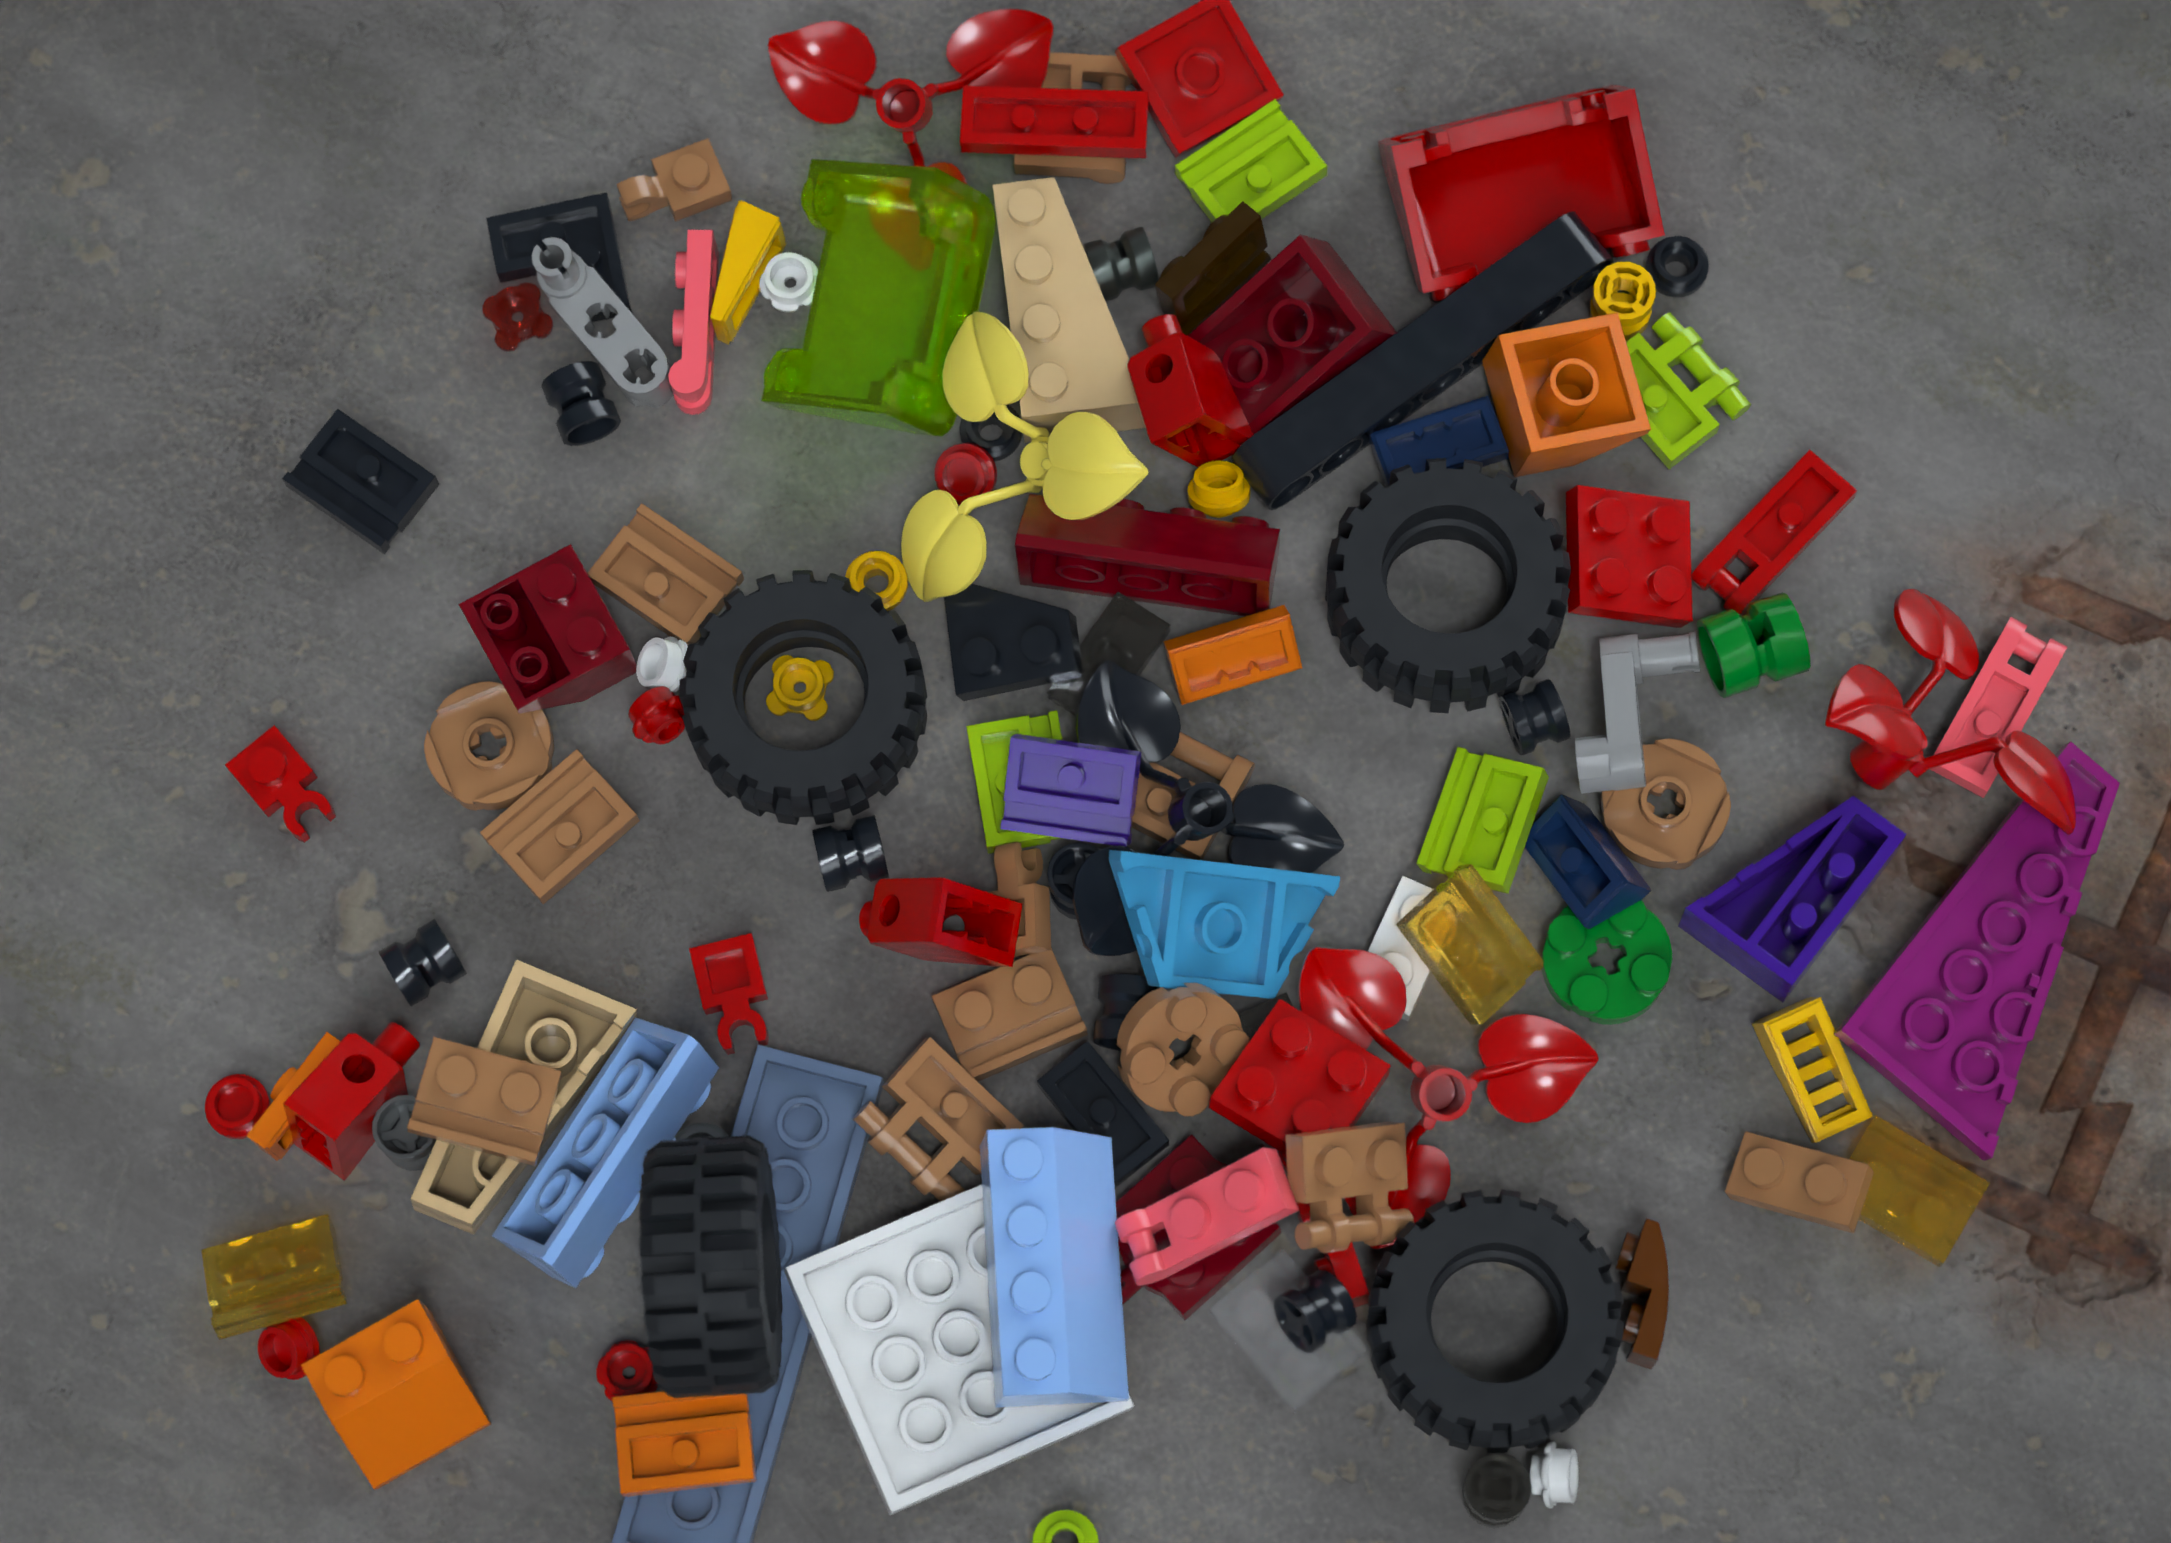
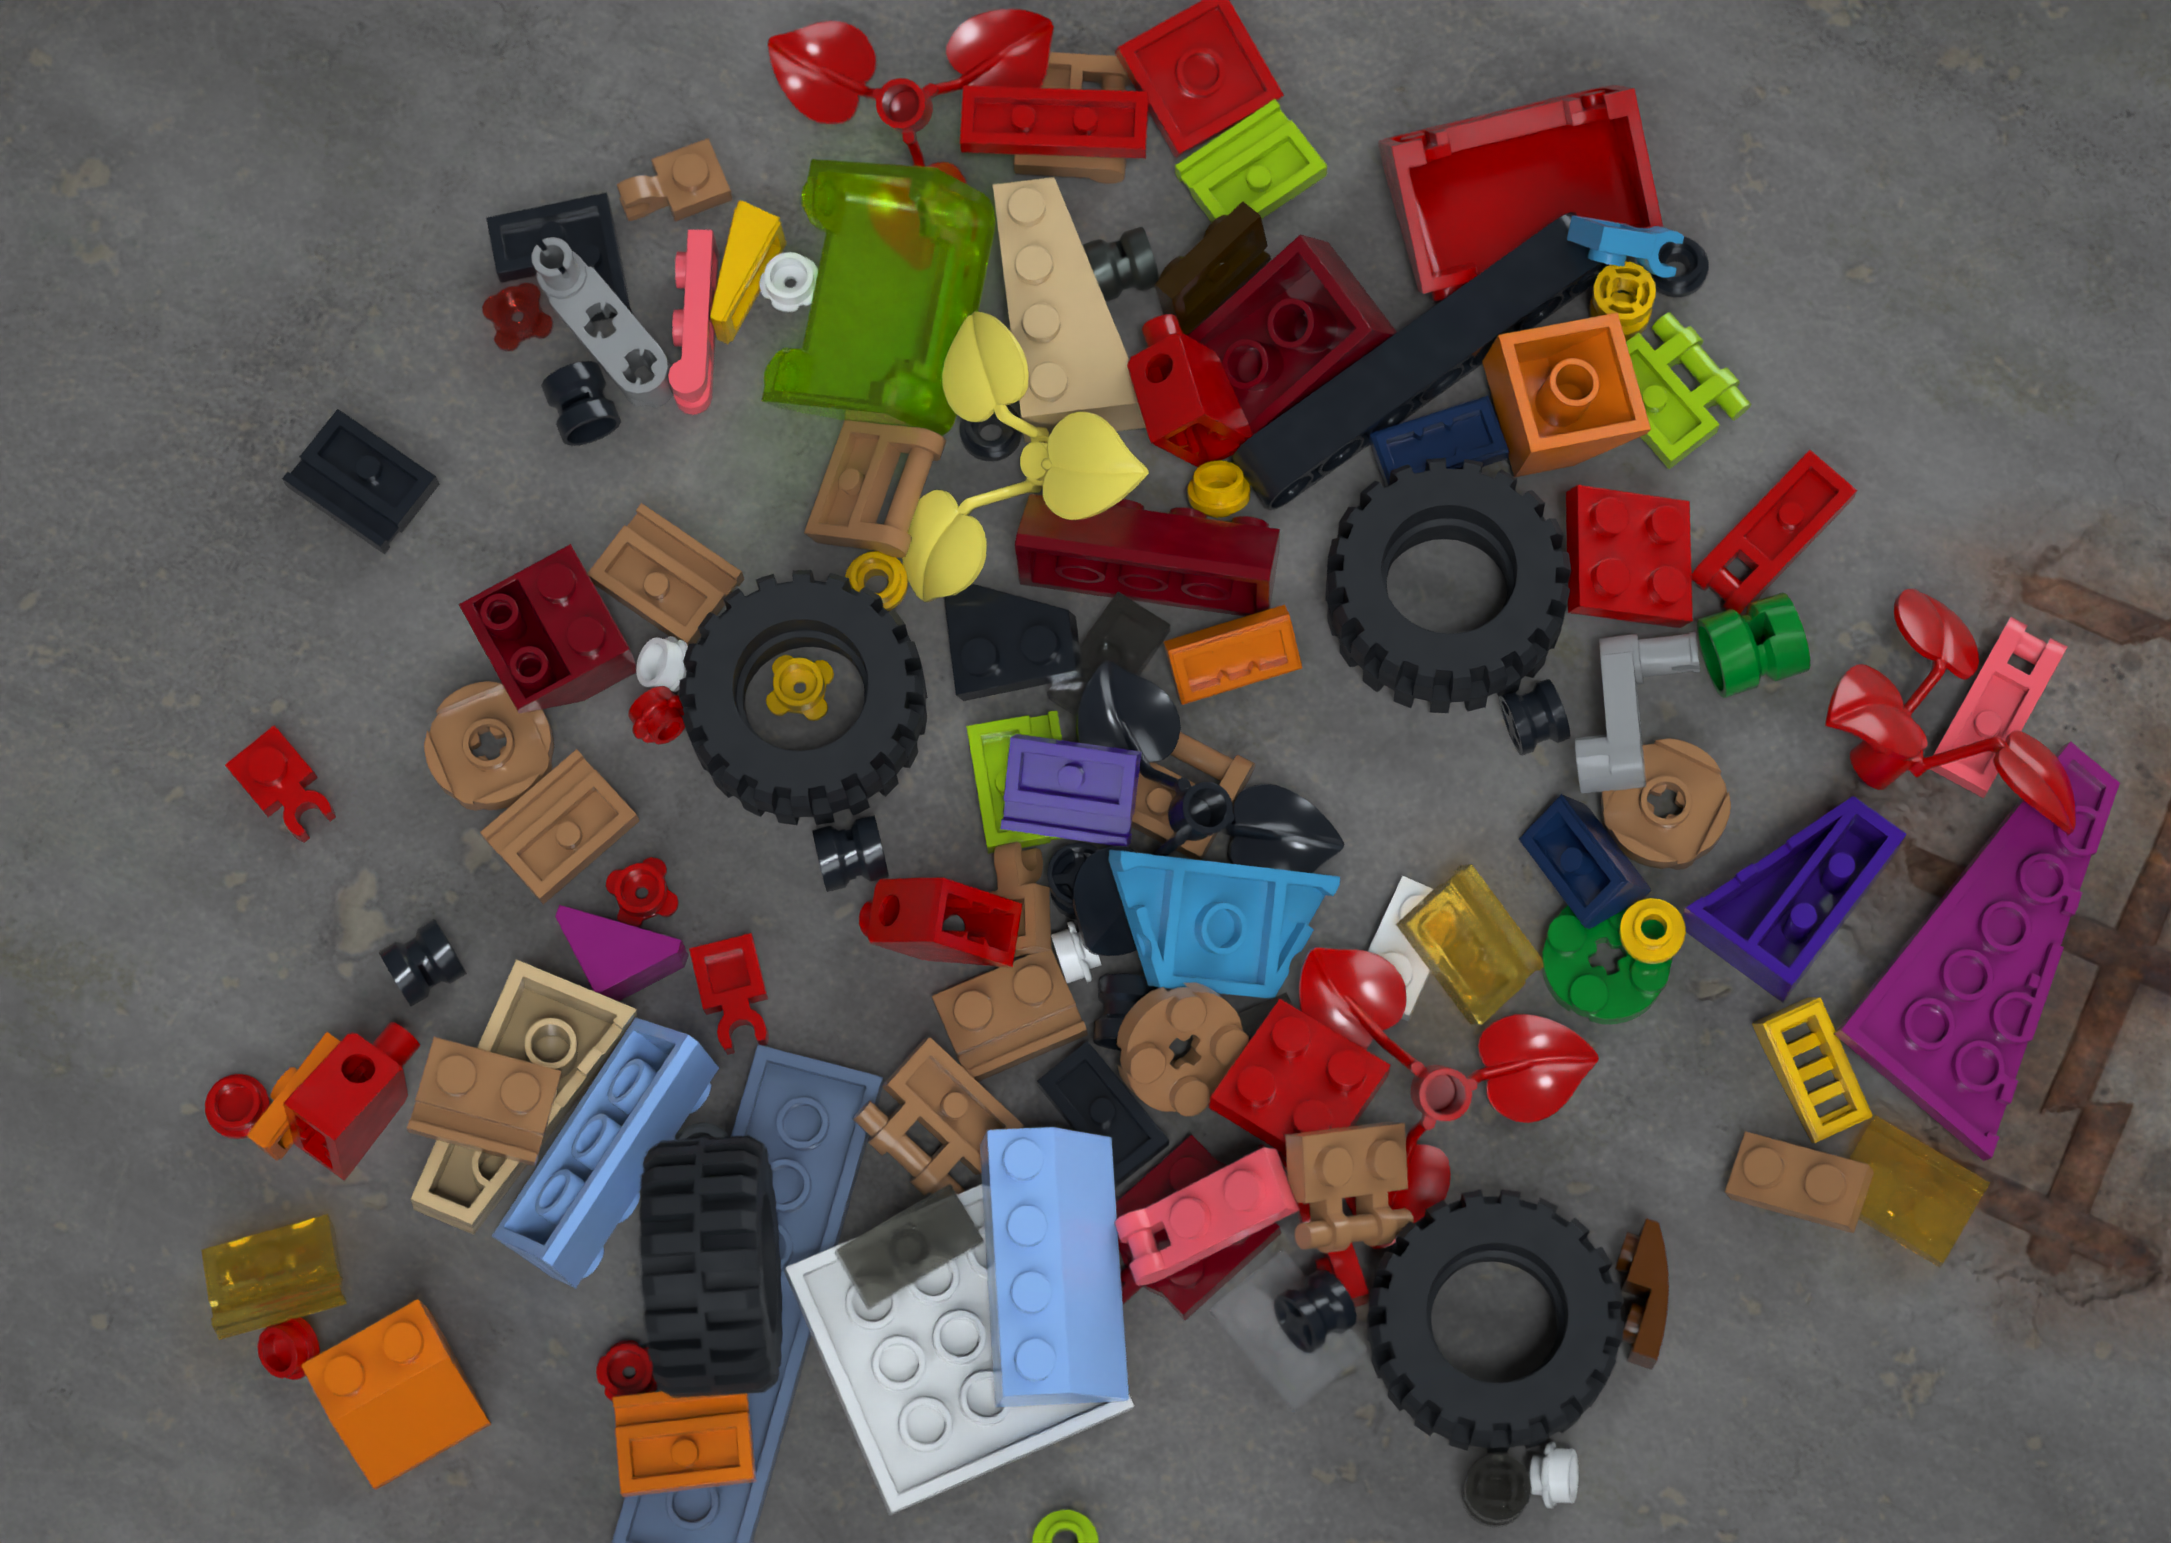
dark grey wheel [372,1095,436,1171] -> none
red plate [934,443,997,505] -> none
lime plate [1416,747,1549,894] -> none
none -> magenta slope [555,905,689,1002]
none -> red plate [606,857,679,928]
none -> medium nougat plate [804,420,946,558]
none -> clear smoke plate [834,1184,984,1310]
none -> white plate [1051,921,1102,984]
none -> dark azure plate [1567,215,1684,278]
none -> yellow plate [1619,898,1686,964]

